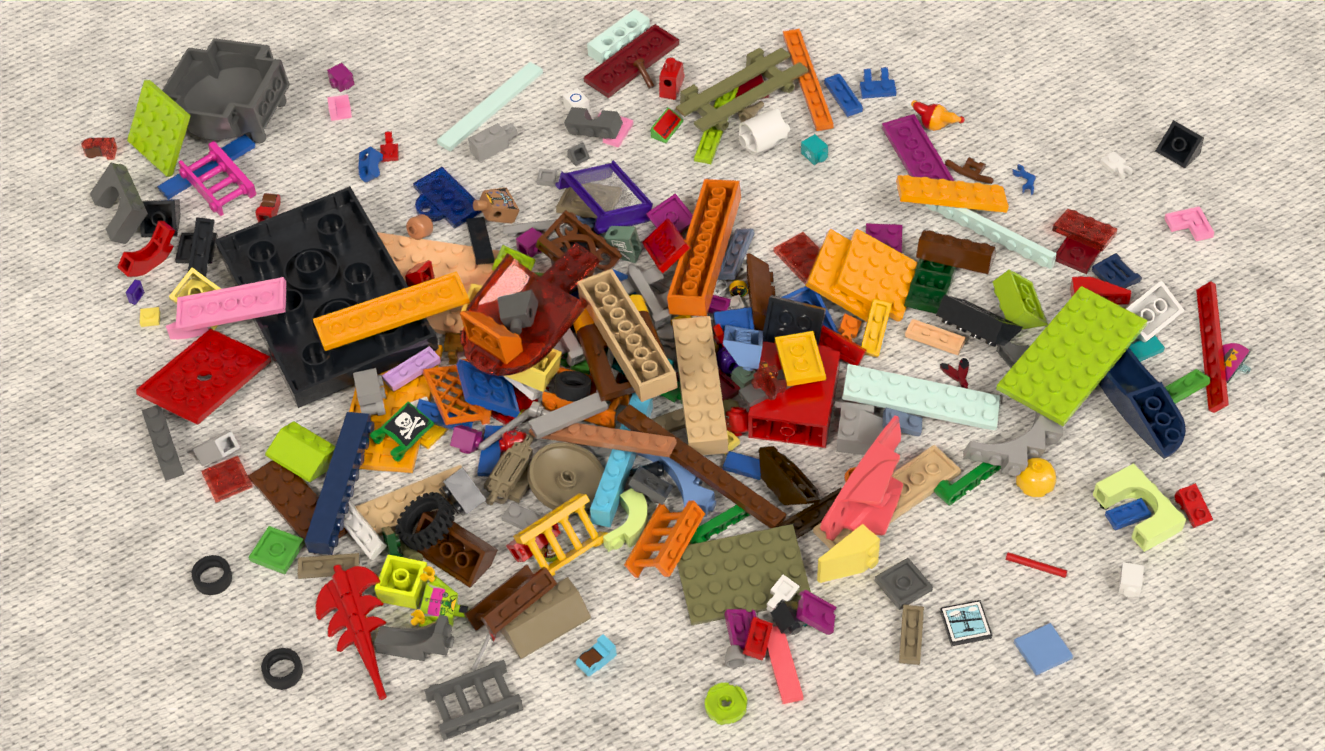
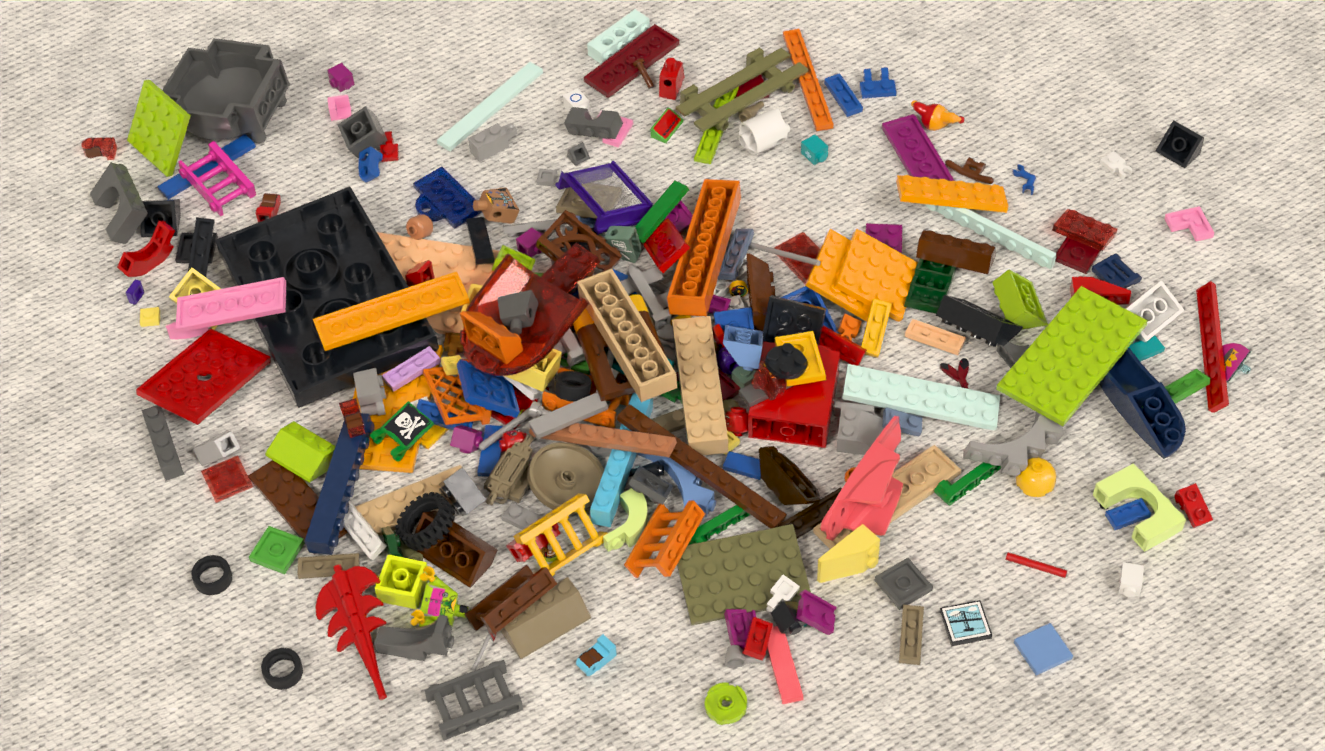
none -> dark grey brick [338,106,387,159]
none -> clear red leg [339,398,366,438]
none -> light yellow plate [441,355,461,376]
none -> green tile [635,180,689,244]
none -> light grey axle [749,242,821,266]
none -> black piece [765,343,807,379]

